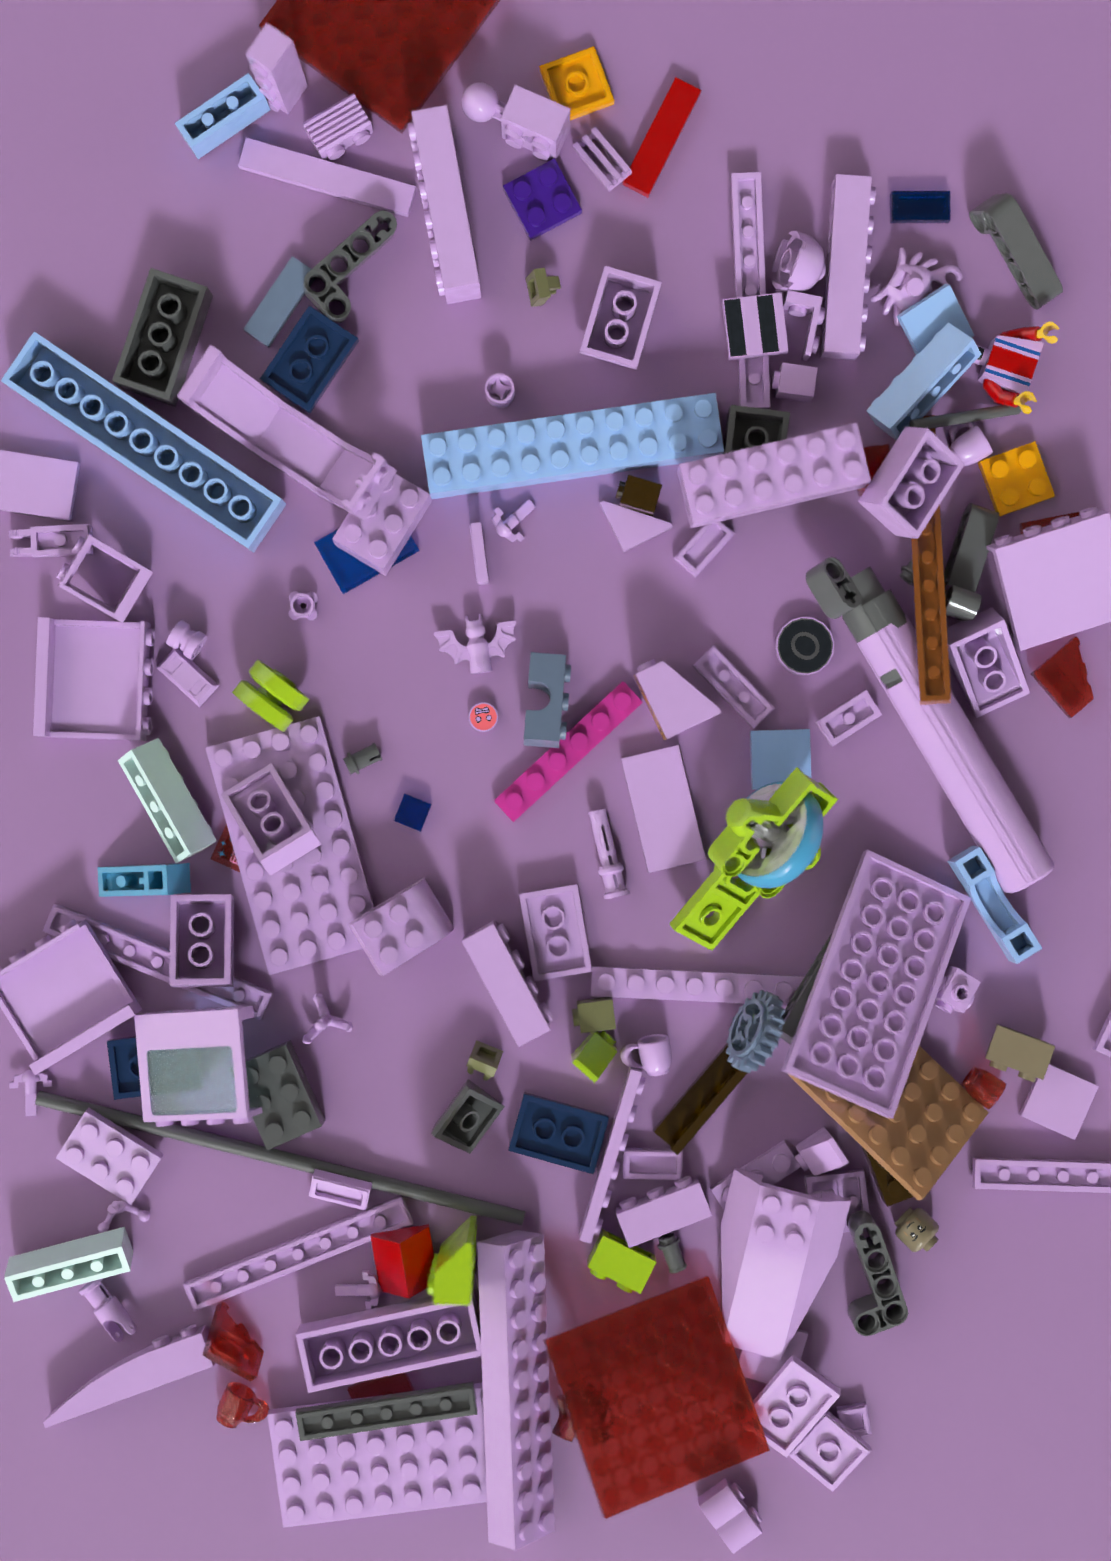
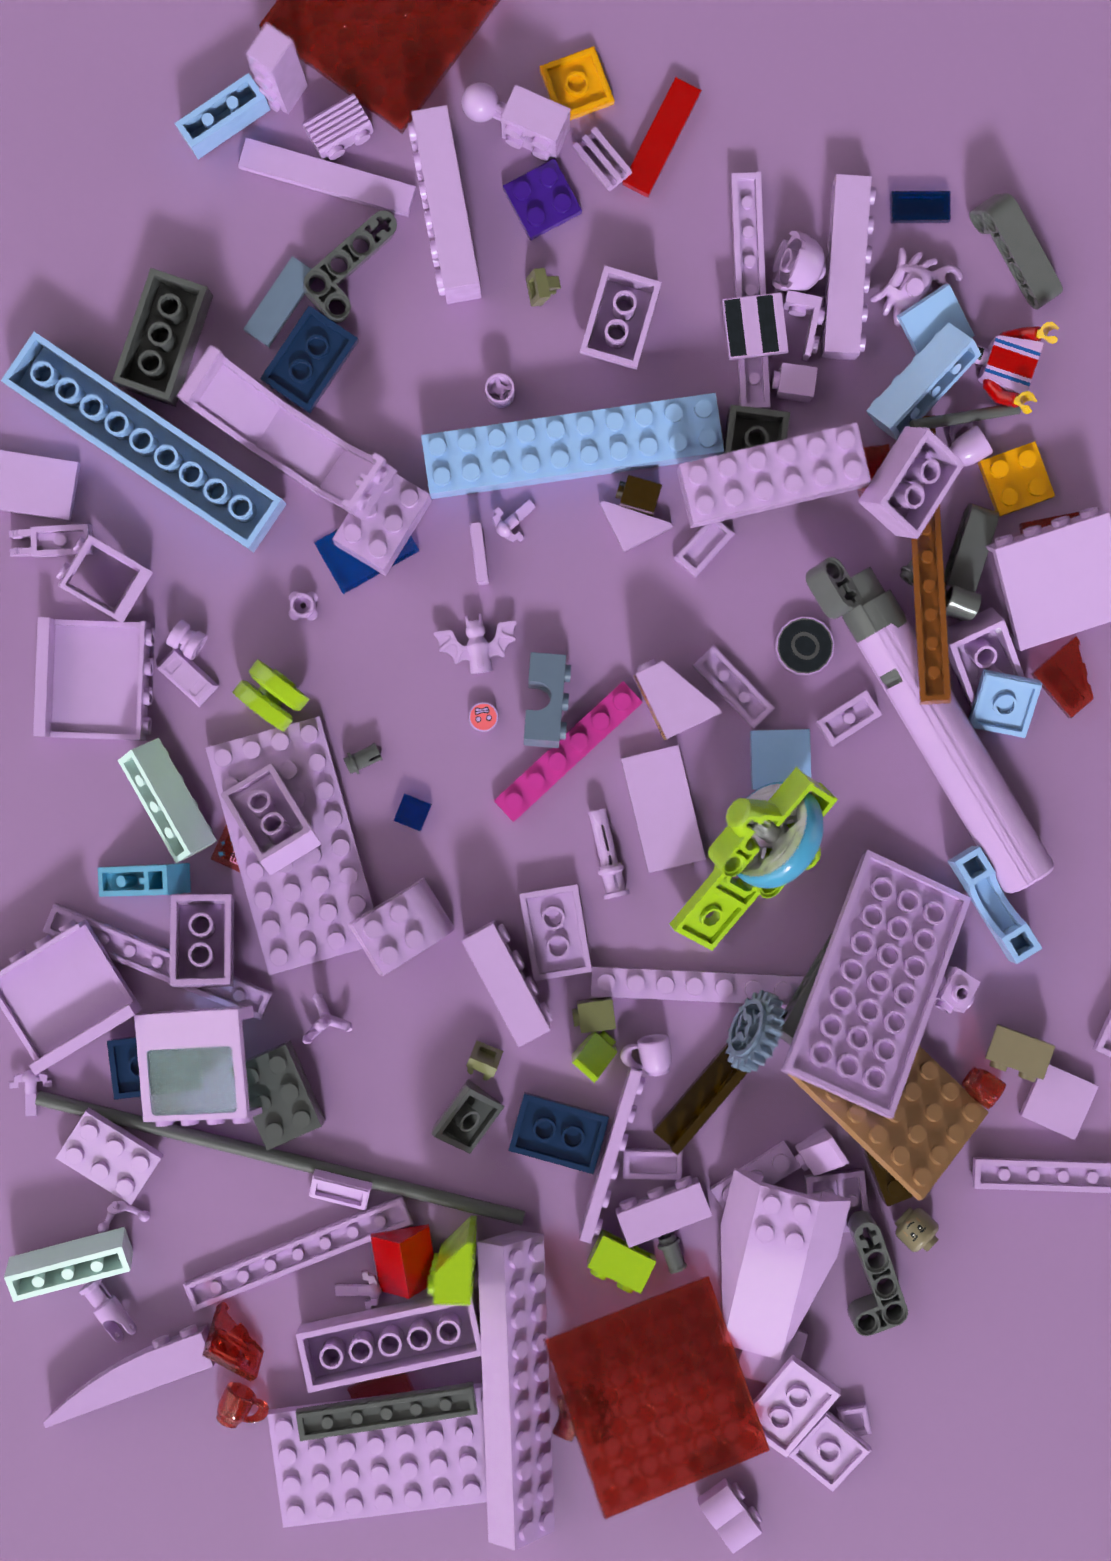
none -> light blue tile [968,669,1042,738]

